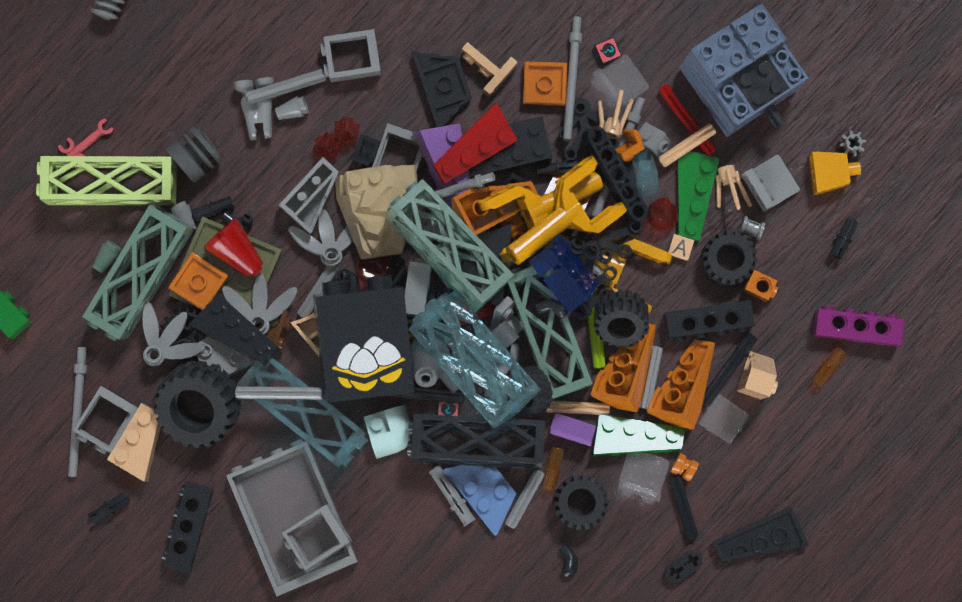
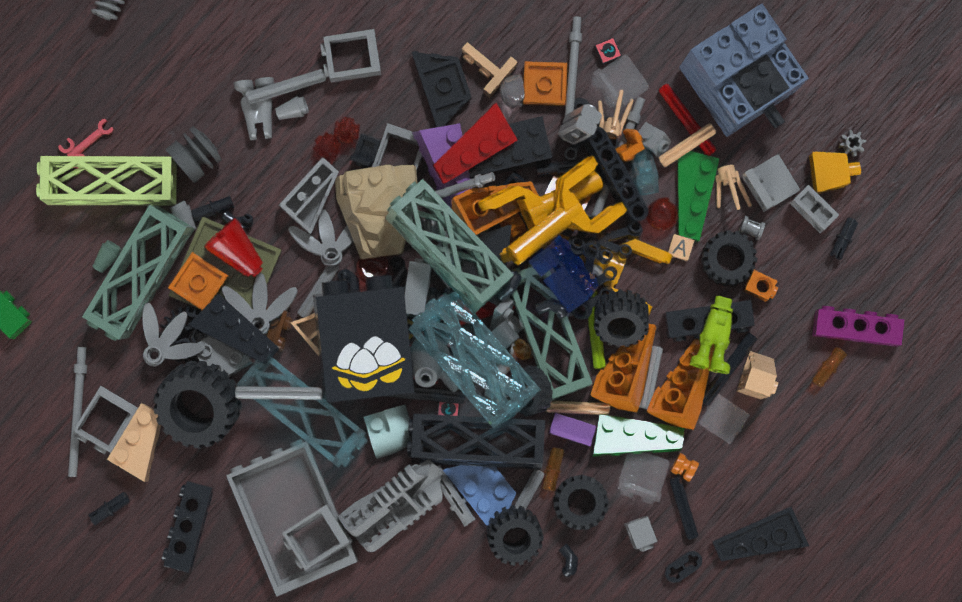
none -> light grey connector [338,459,442,552]
none -> black tyre [486,505,544,566]
none -> black arm [497,269,522,301]
none -> clear hair [500,74,525,108]
none -> clear orange axle [513,339,533,362]
none -> light grey brick [558,104,602,145]
none -> light grey brick [624,516,657,552]
none -> lime piece [690,296,733,374]
none -> light grey brick [790,185,839,233]

